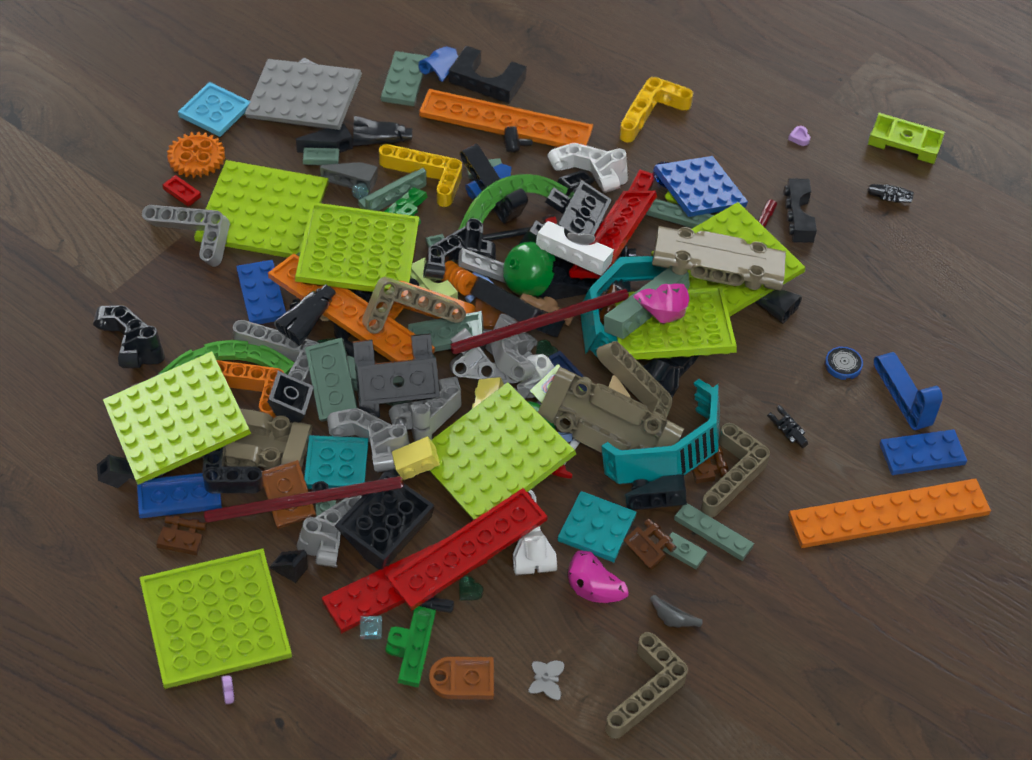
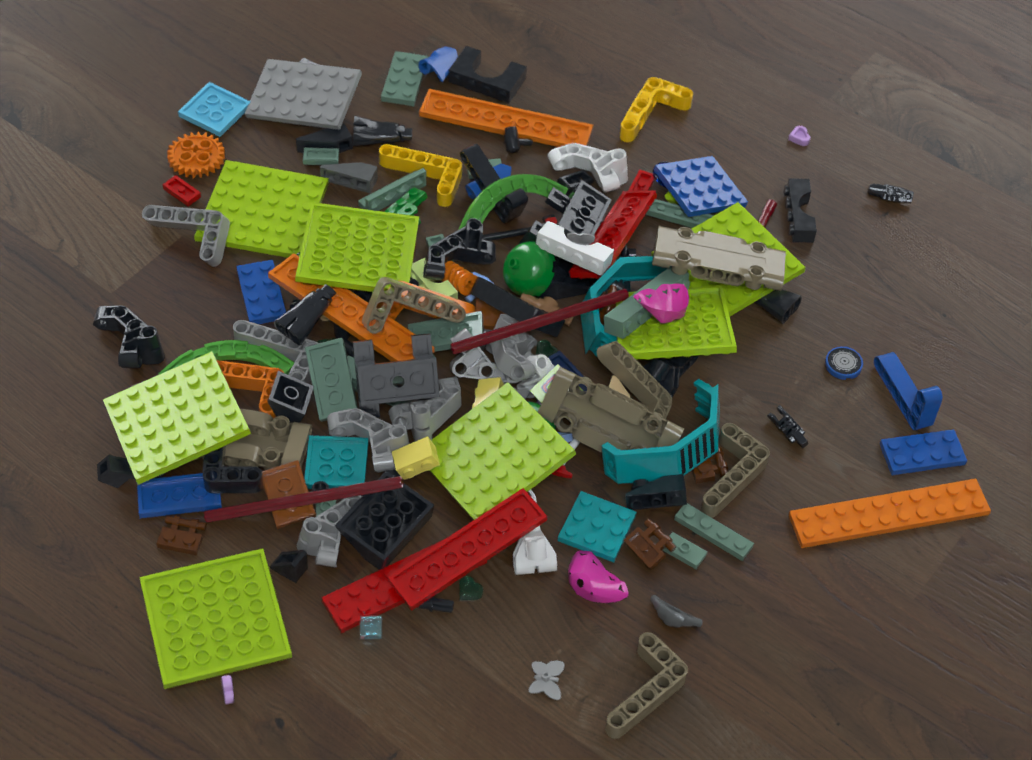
clear light blue plate [352,183,369,200] -> none
green plate [385,606,436,688] -> none
dark orange tile [429,657,494,699] -> none
light grey plate [459,248,505,283] -> none
lime piece [868,113,945,164] -> none

